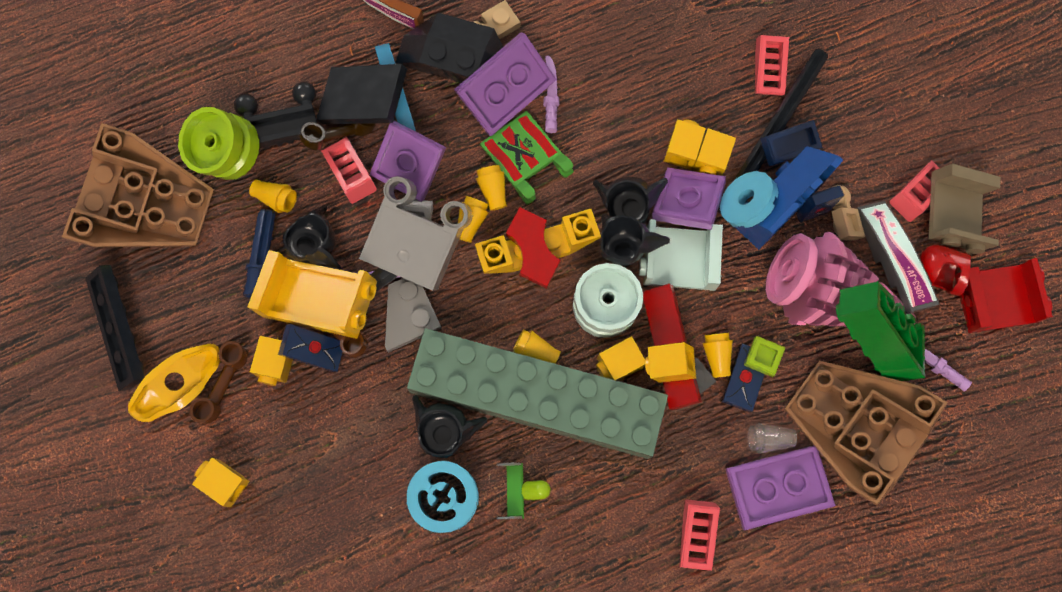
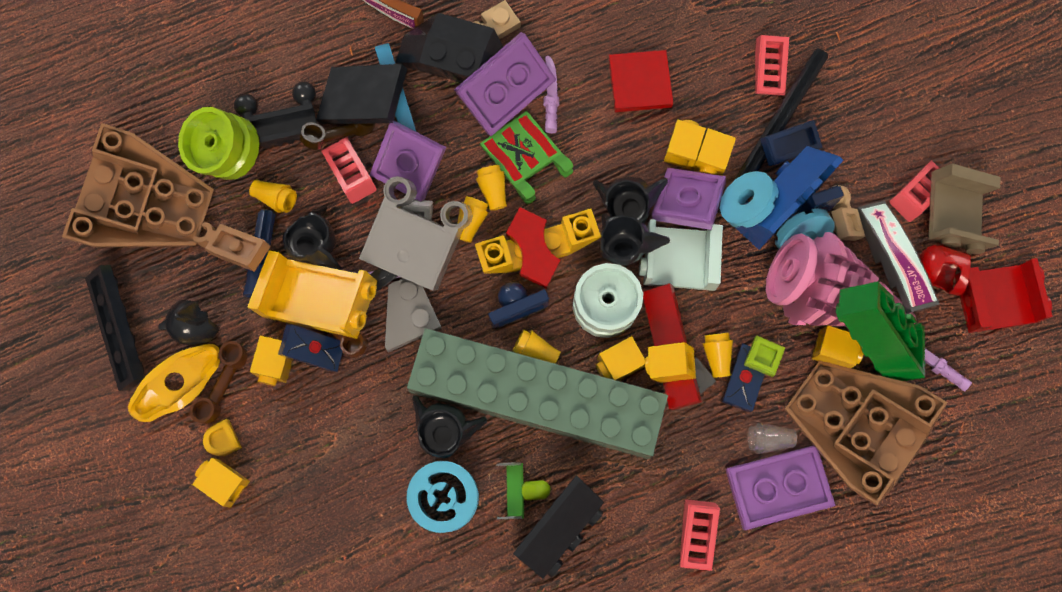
none -> black piece [158,300,220,346]
none -> medium nougat plate [192,222,271,272]
none -> yellow tile [203,419,242,456]
none -> dark blue tile [488,281,549,329]
none -> black slope [513,475,604,579]
none -> red tile [608,50,673,112]
none -> medium azure tile [775,208,835,250]
none -> yellow brick [812,325,864,368]

